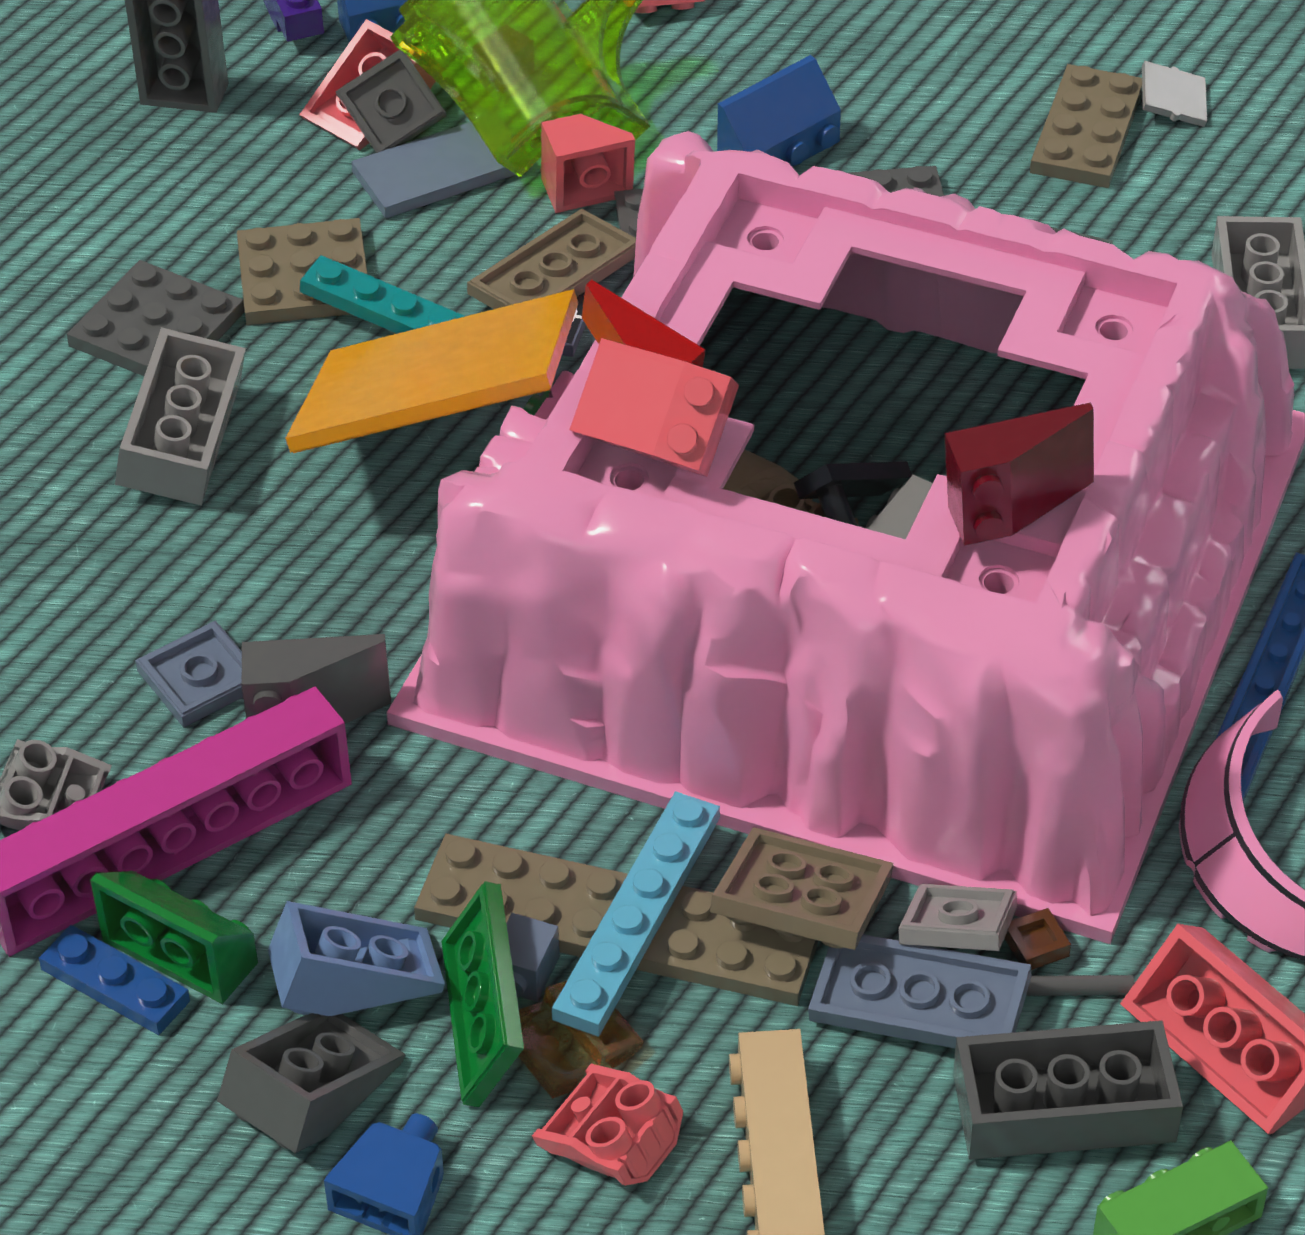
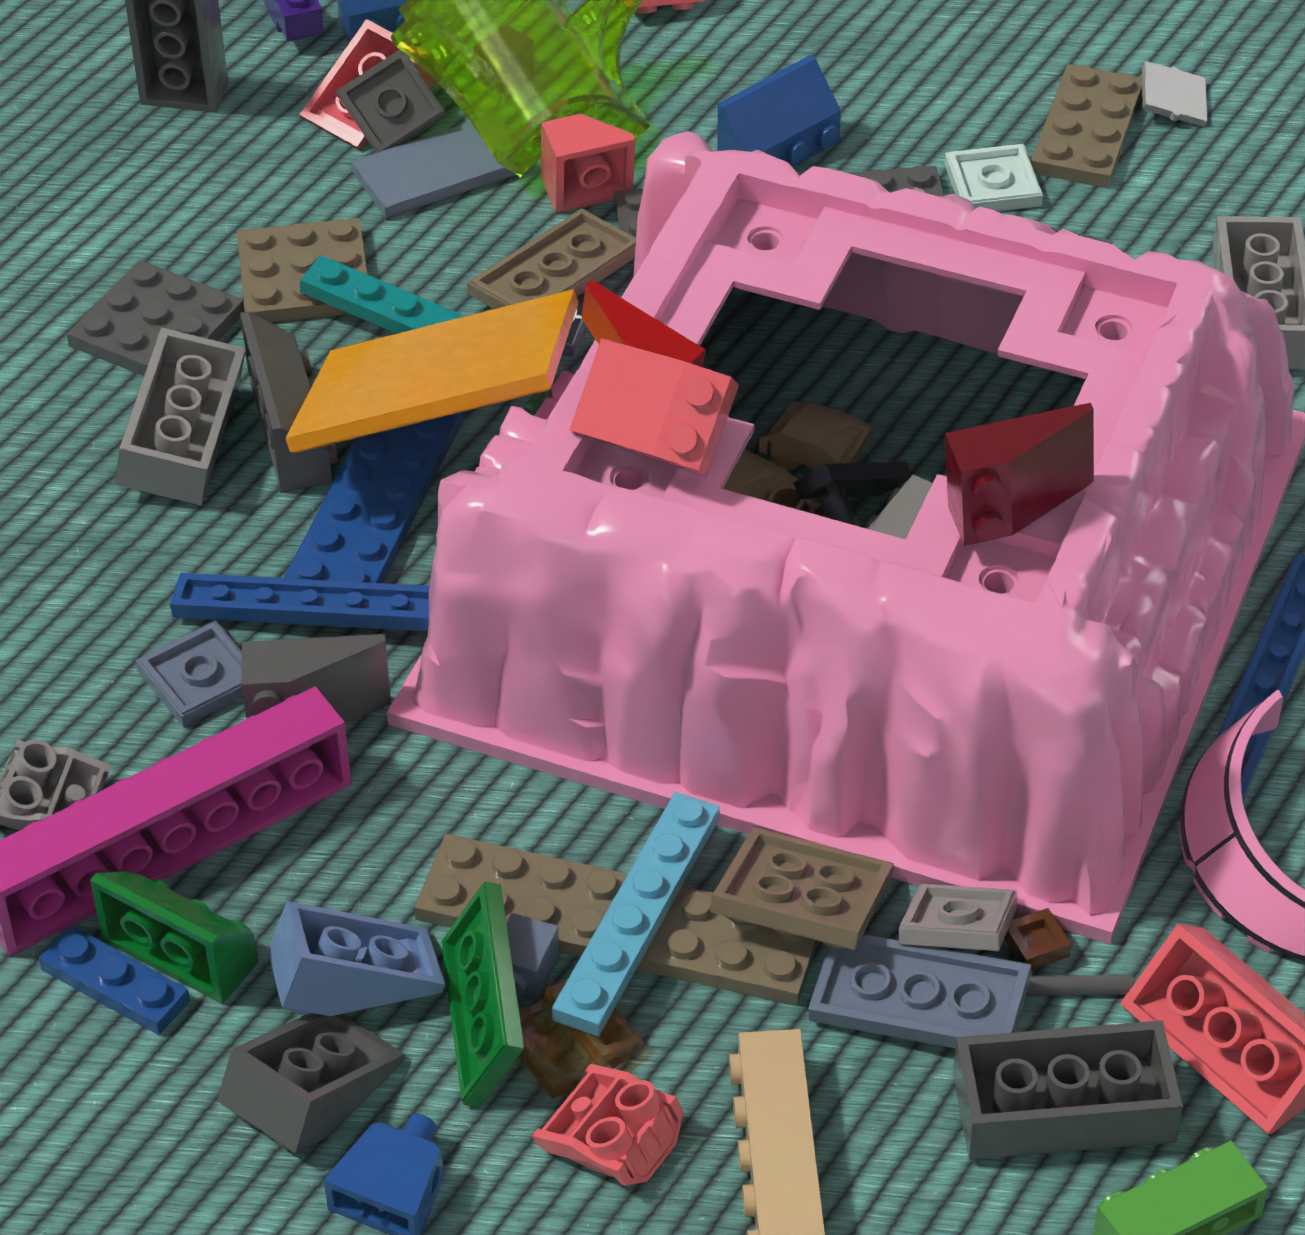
none -> blue plate [170,573,430,631]
none -> dark grey slope [240,311,338,493]
none -> blue plate [284,410,468,583]
none -> tan slope [759,402,874,472]
none -> light aqua tile [945,144,1043,211]

